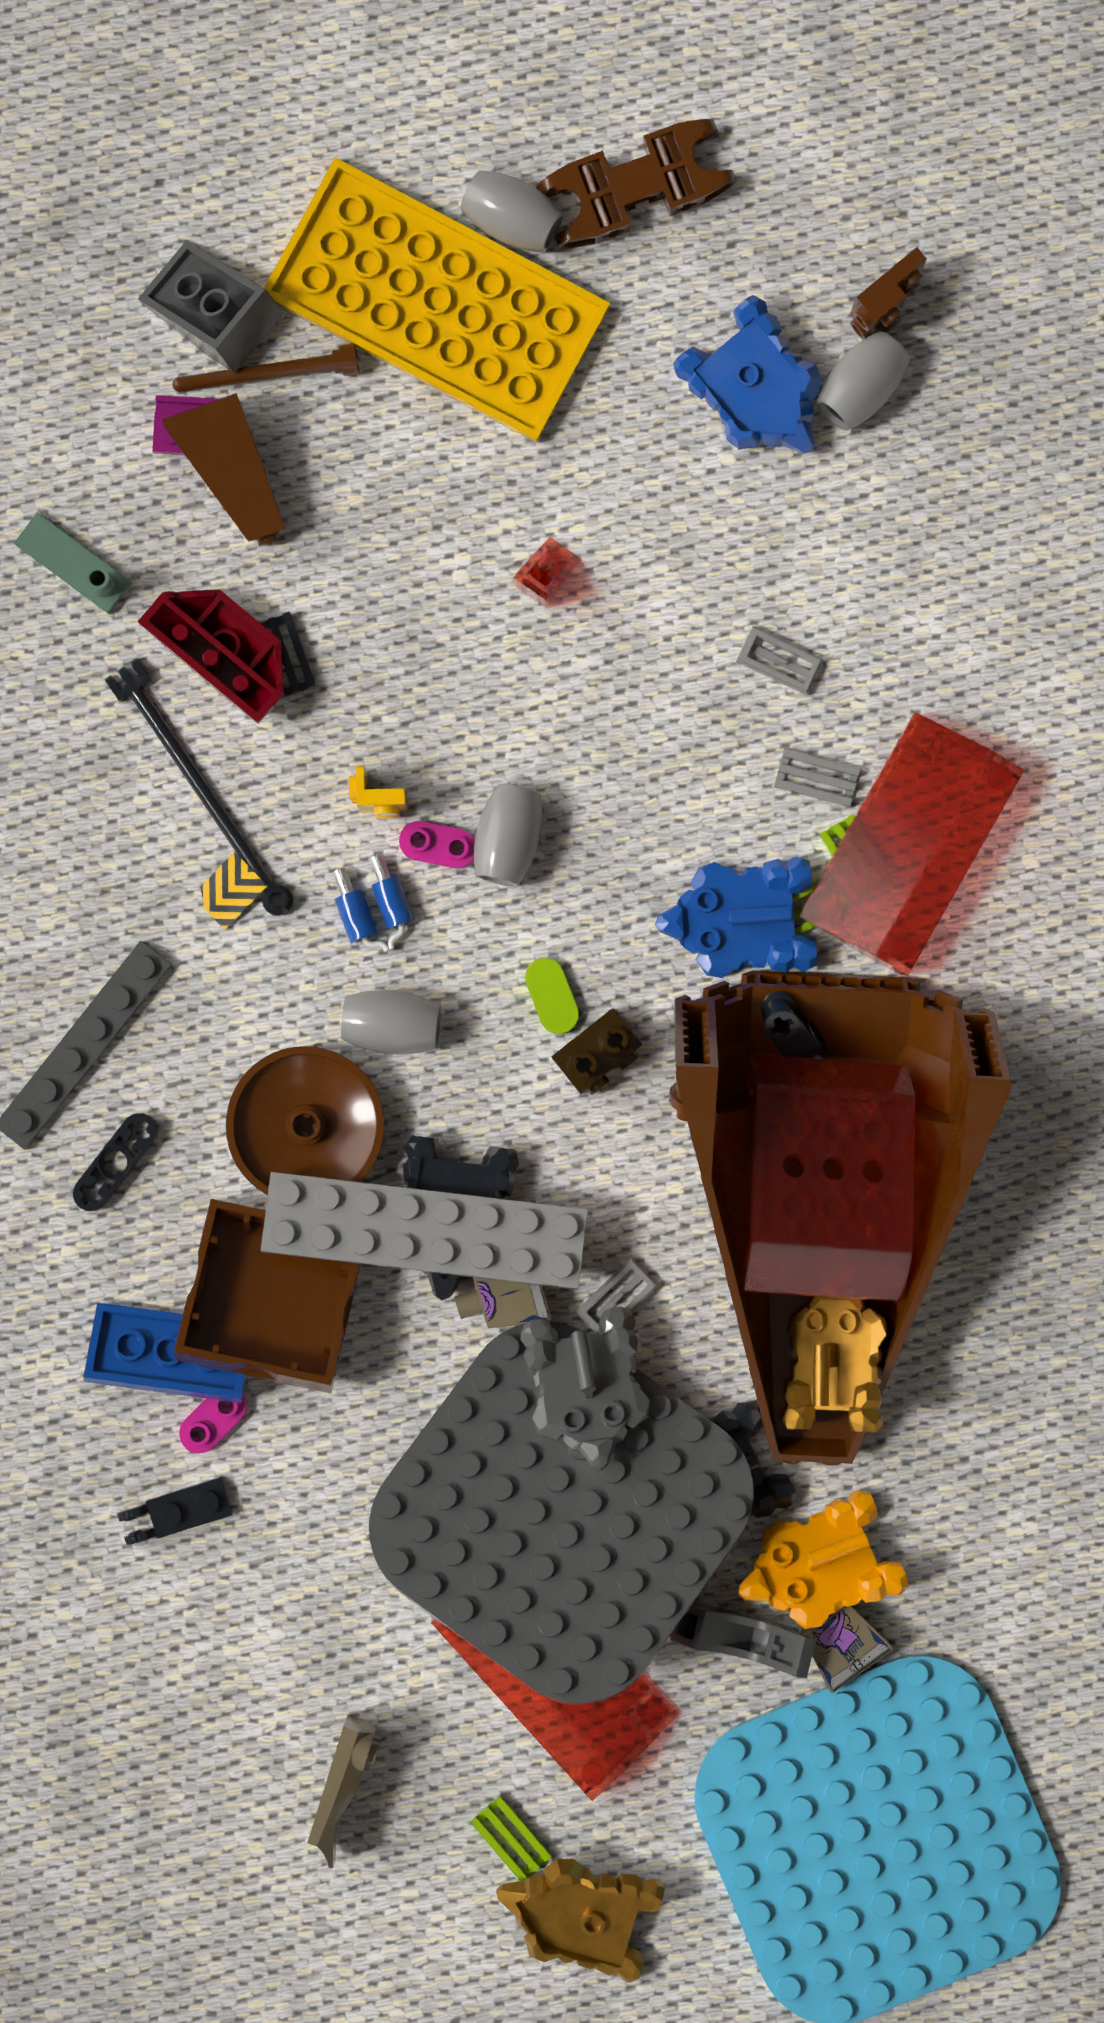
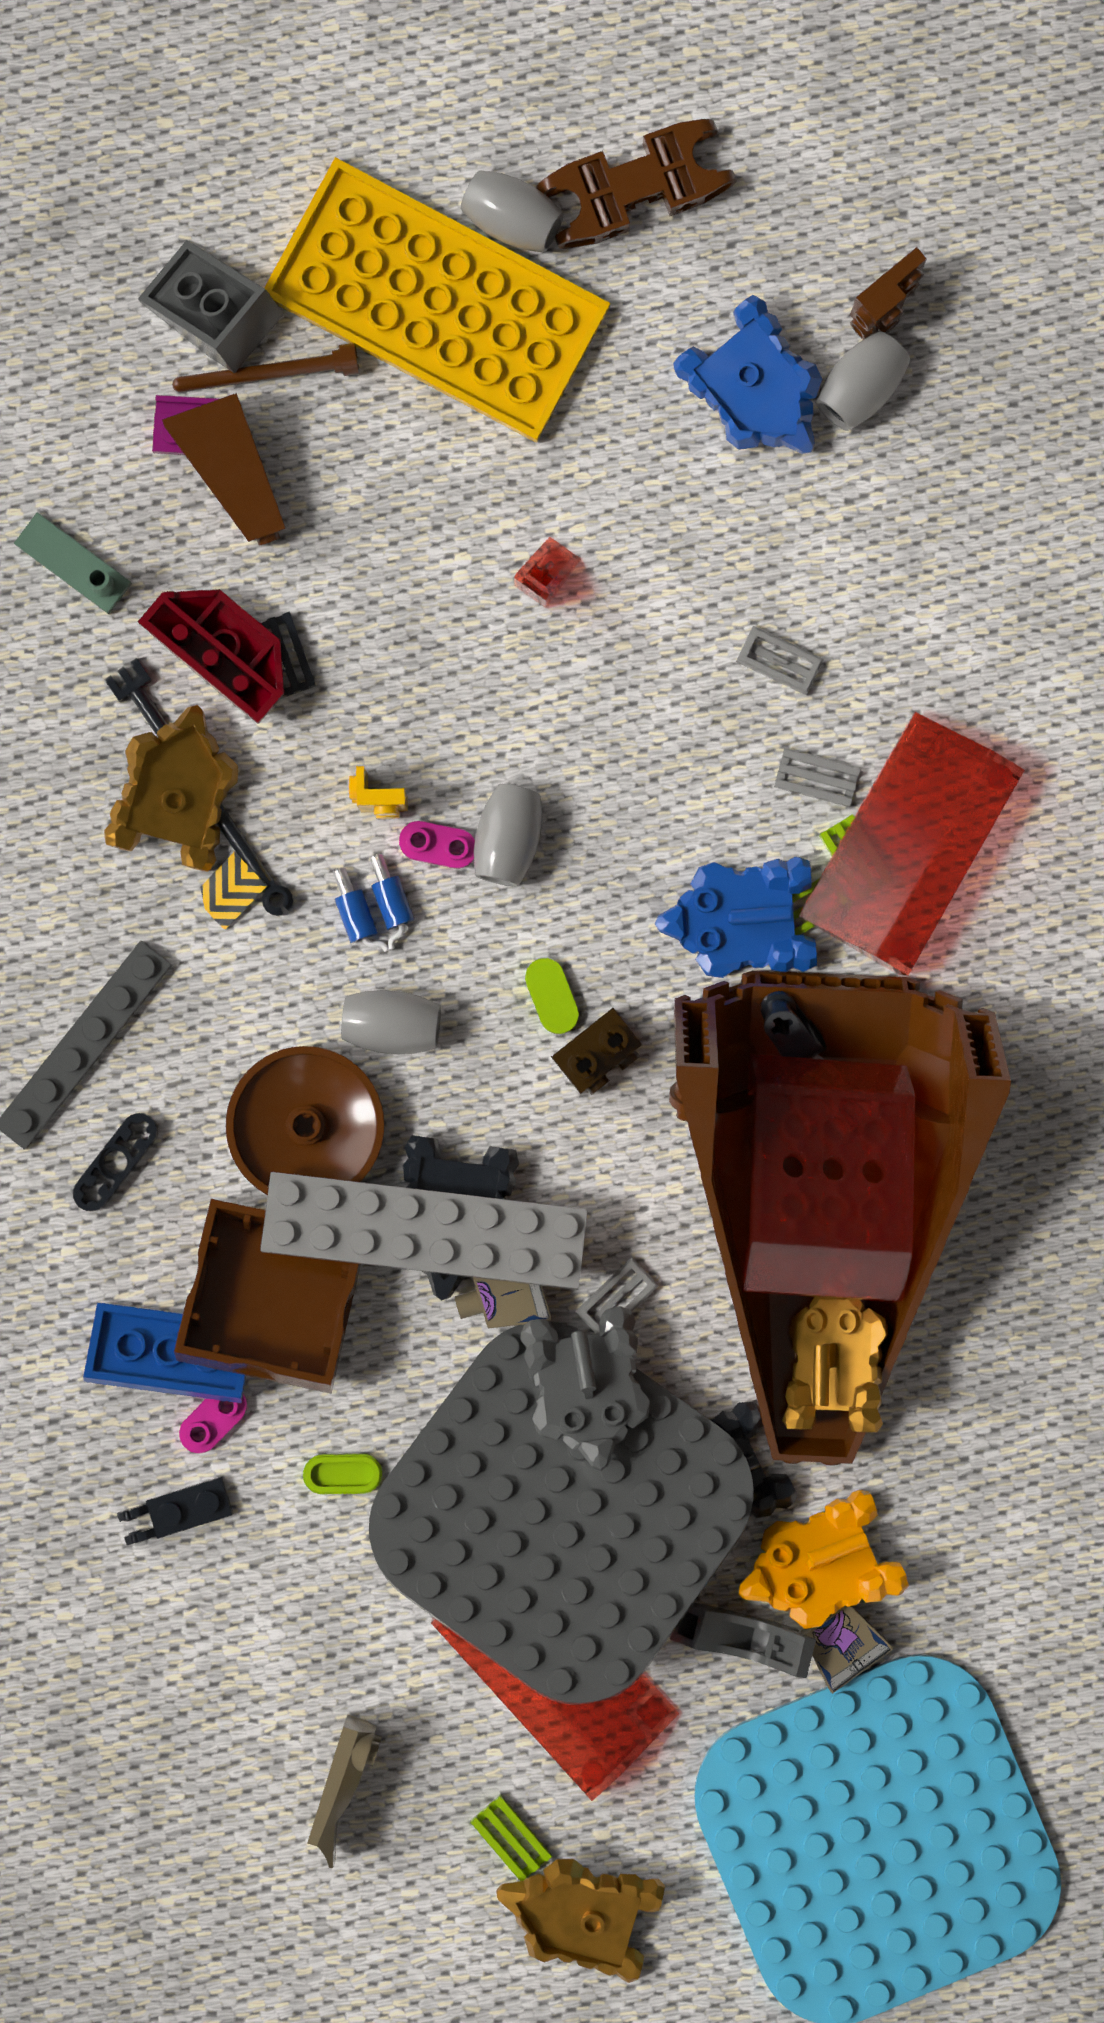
none -> pearl gold shield [104,705,238,872]
none -> lime tile [303,1453,382,1494]

